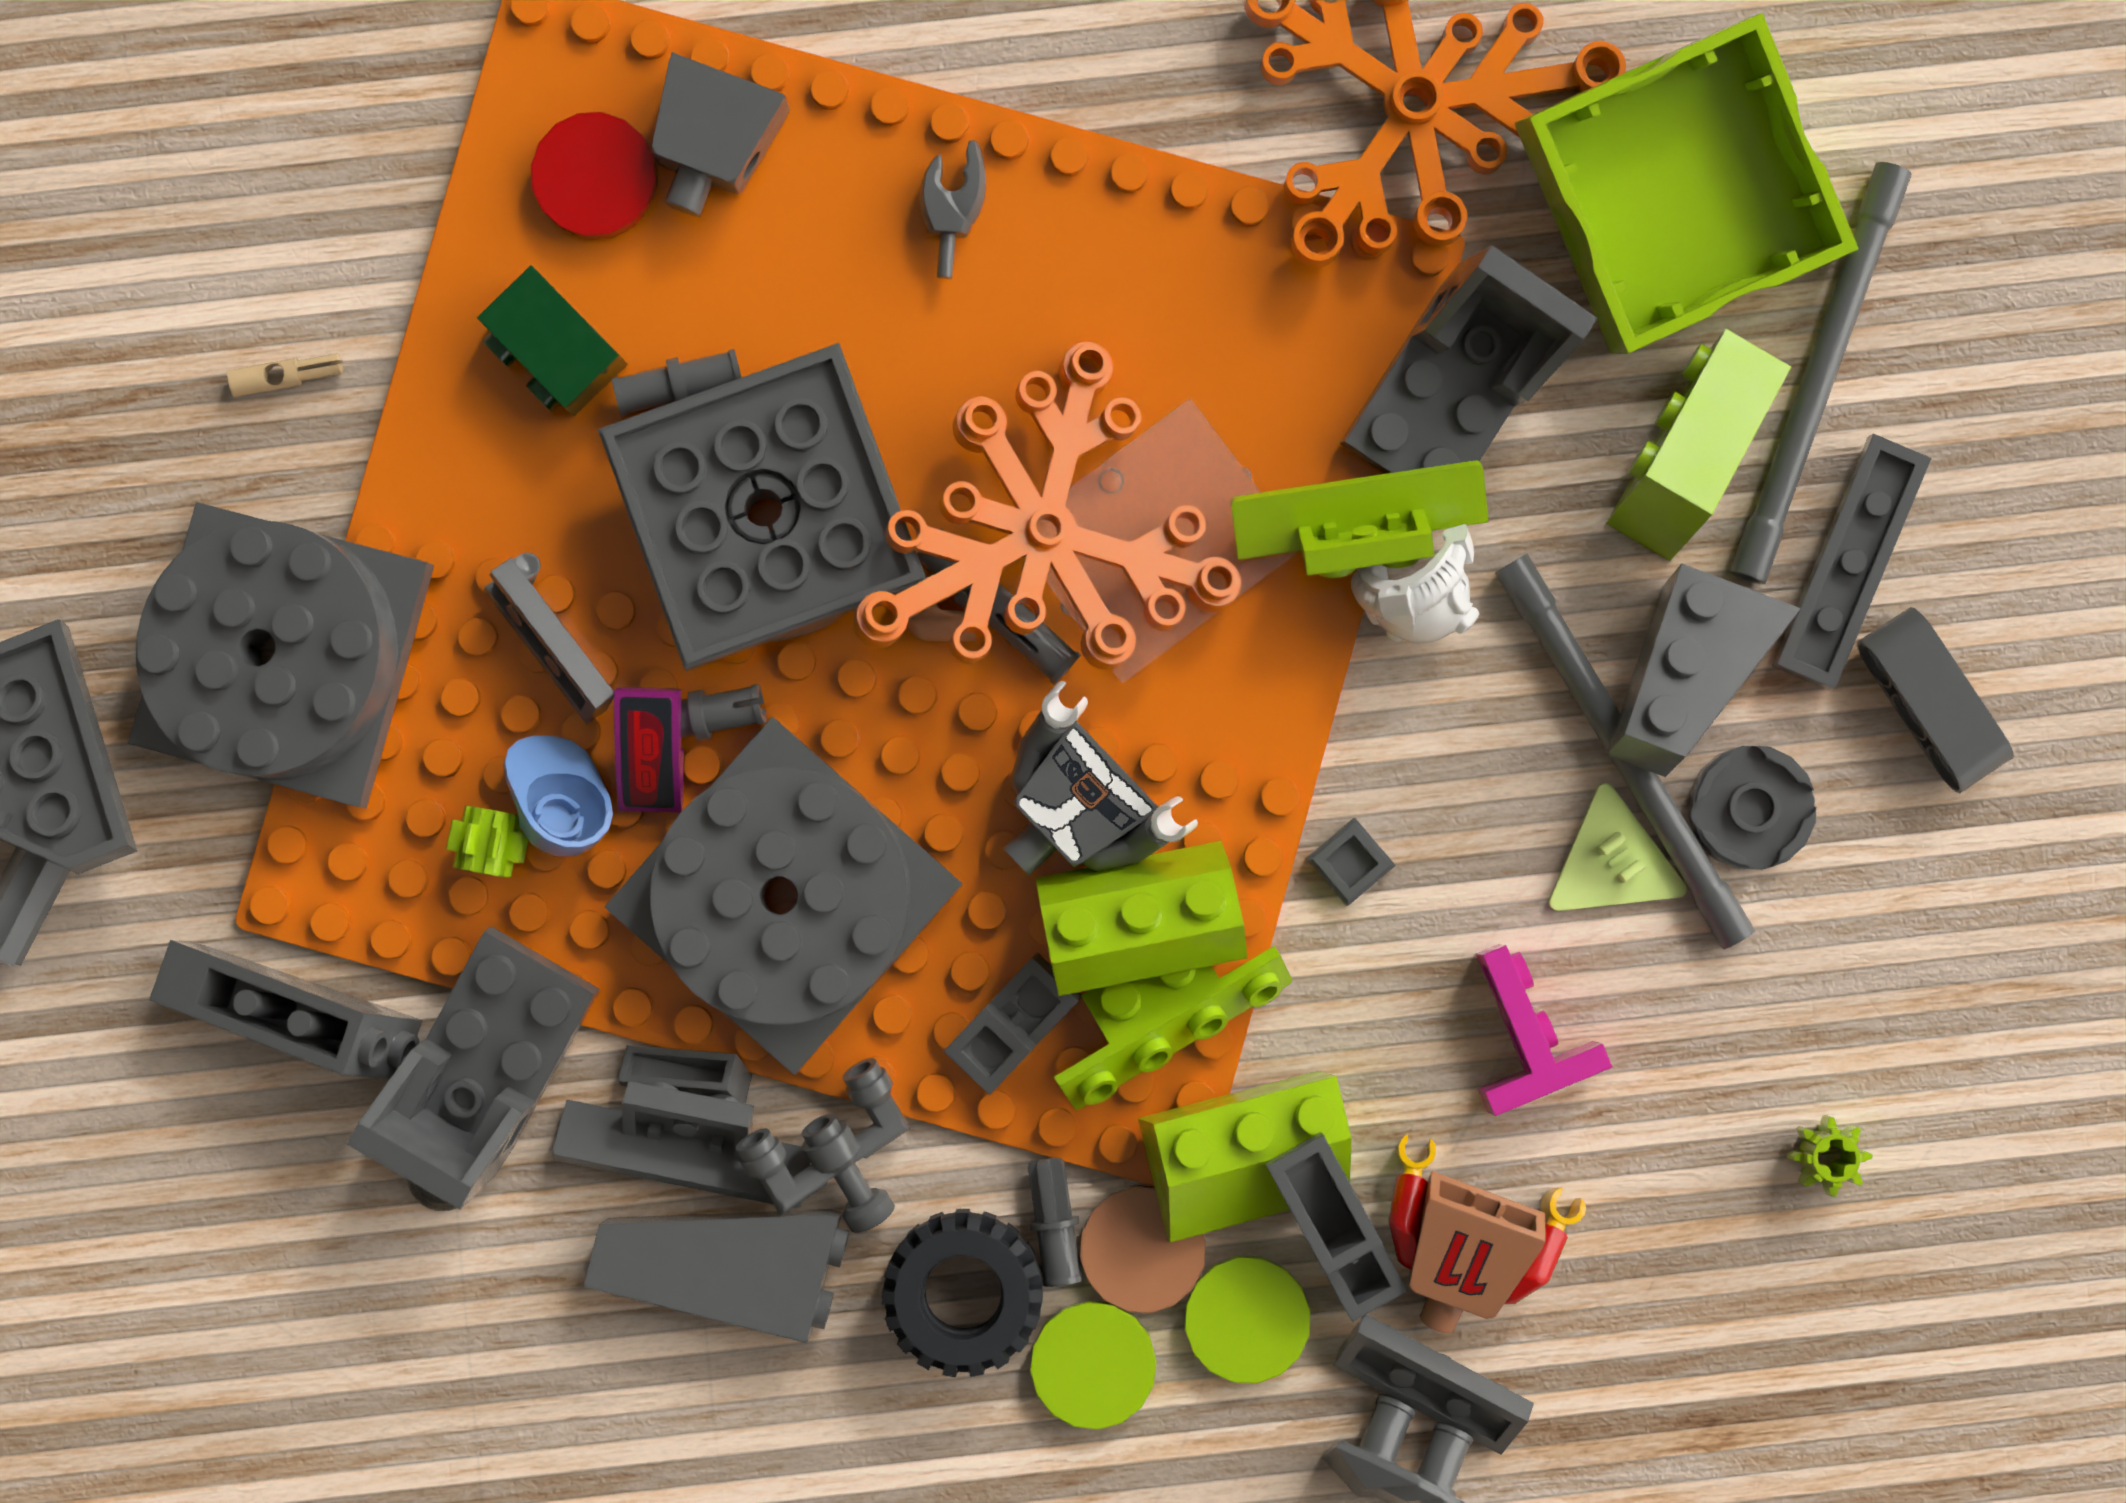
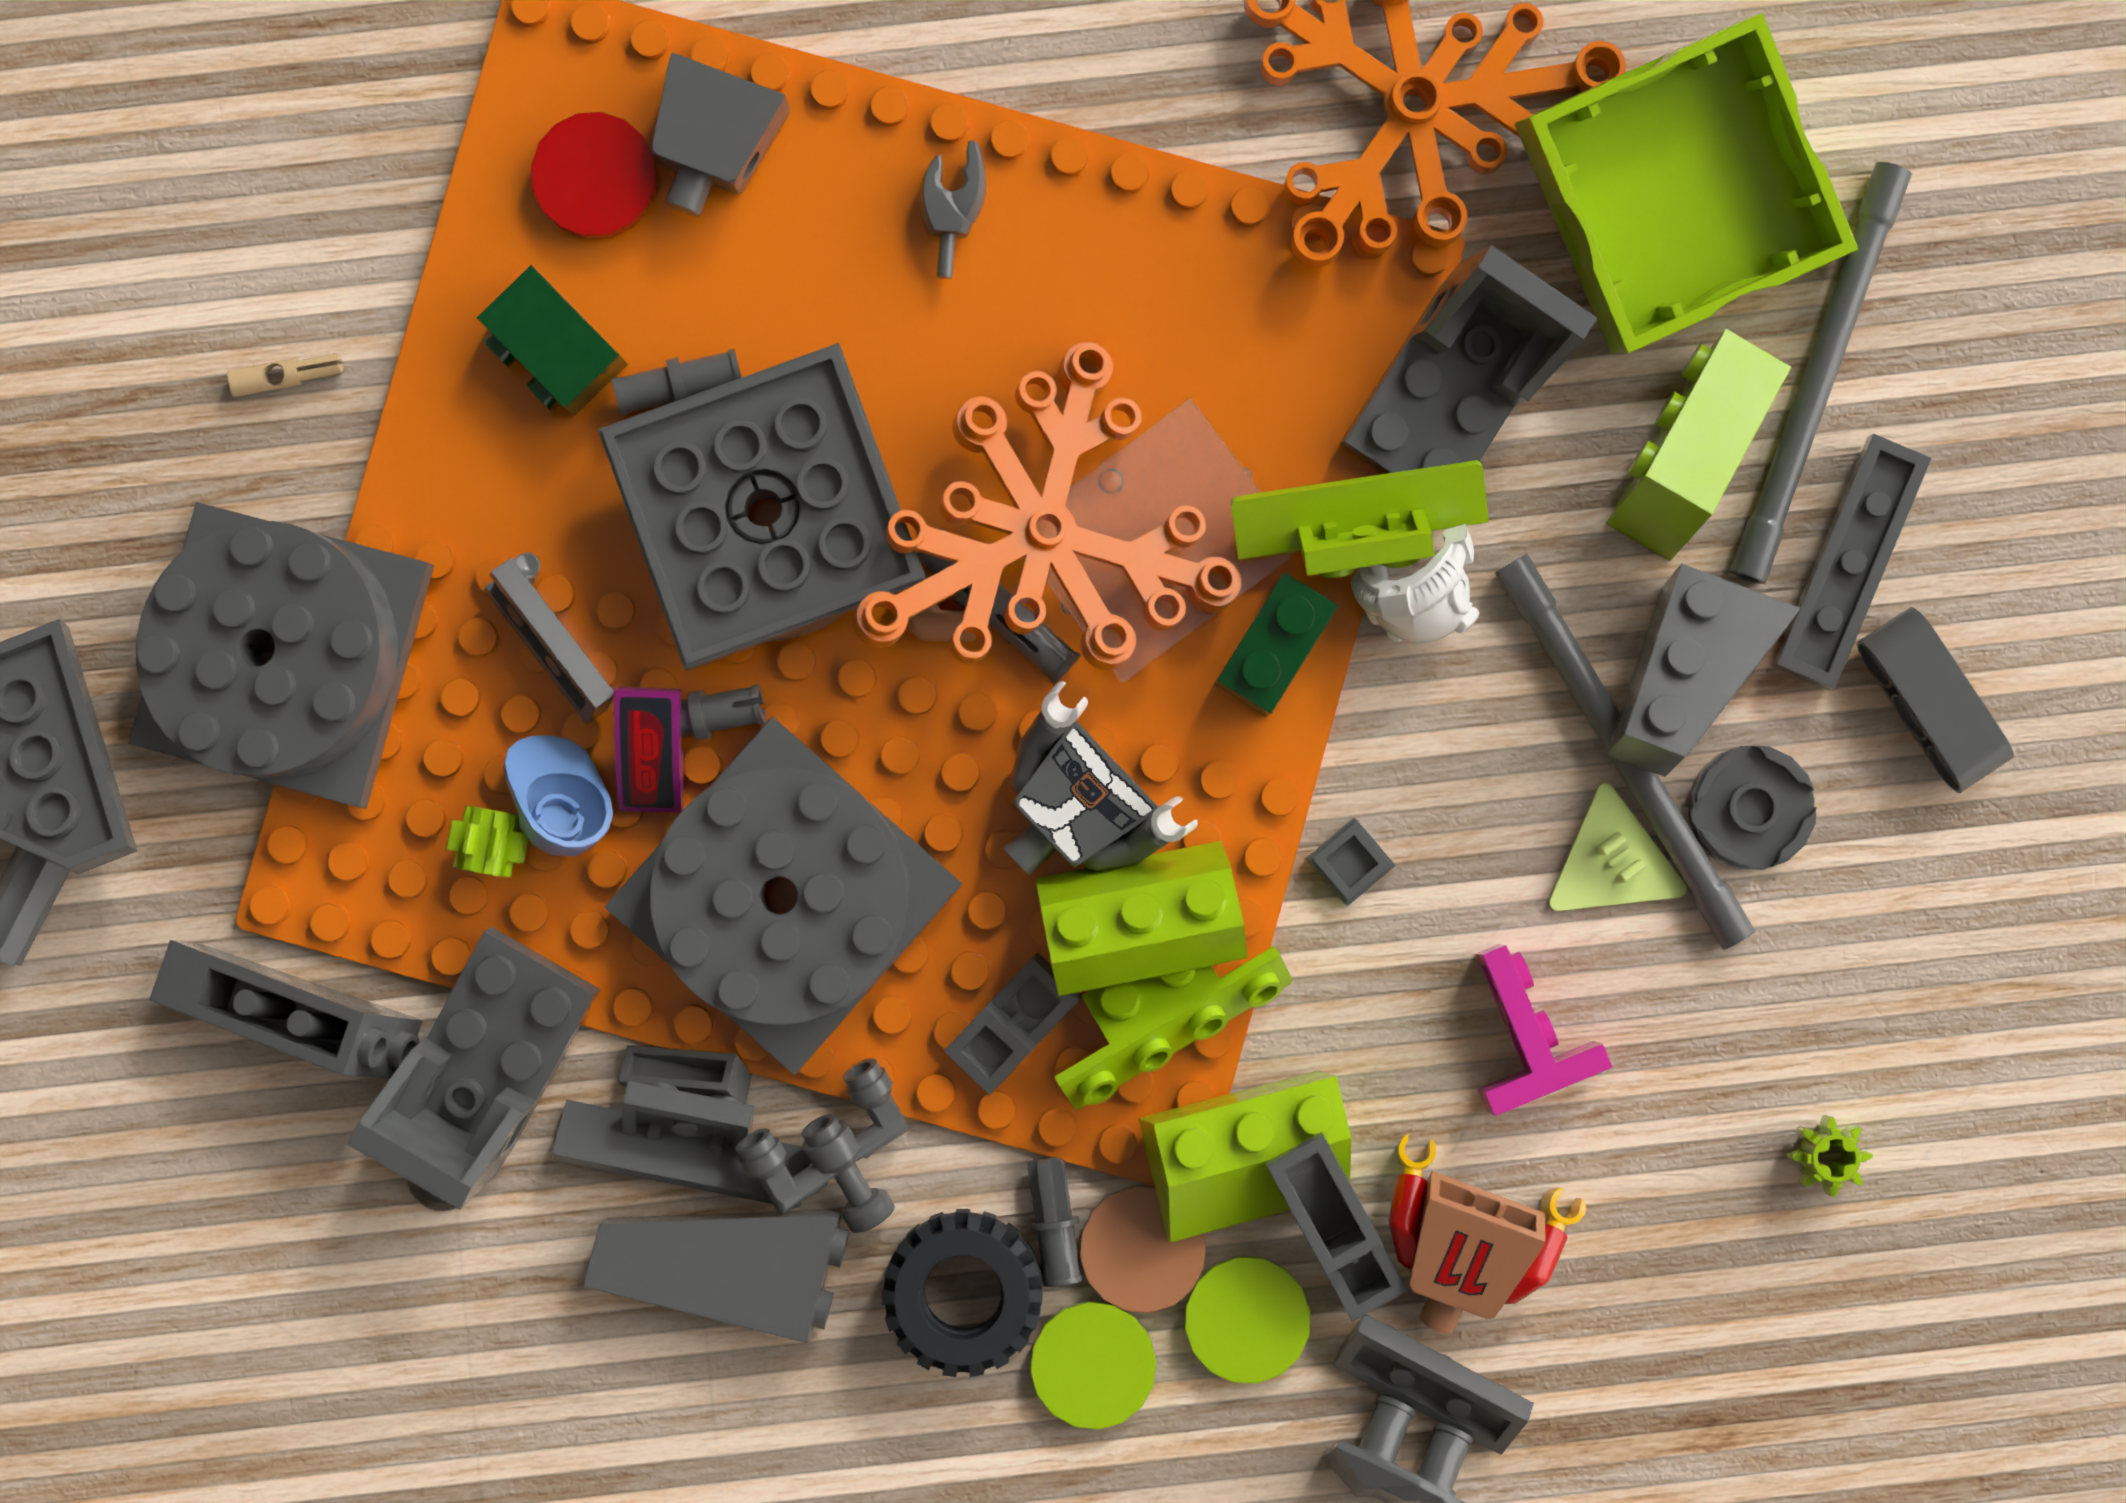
none -> dark green brick [1214,572,1339,717]

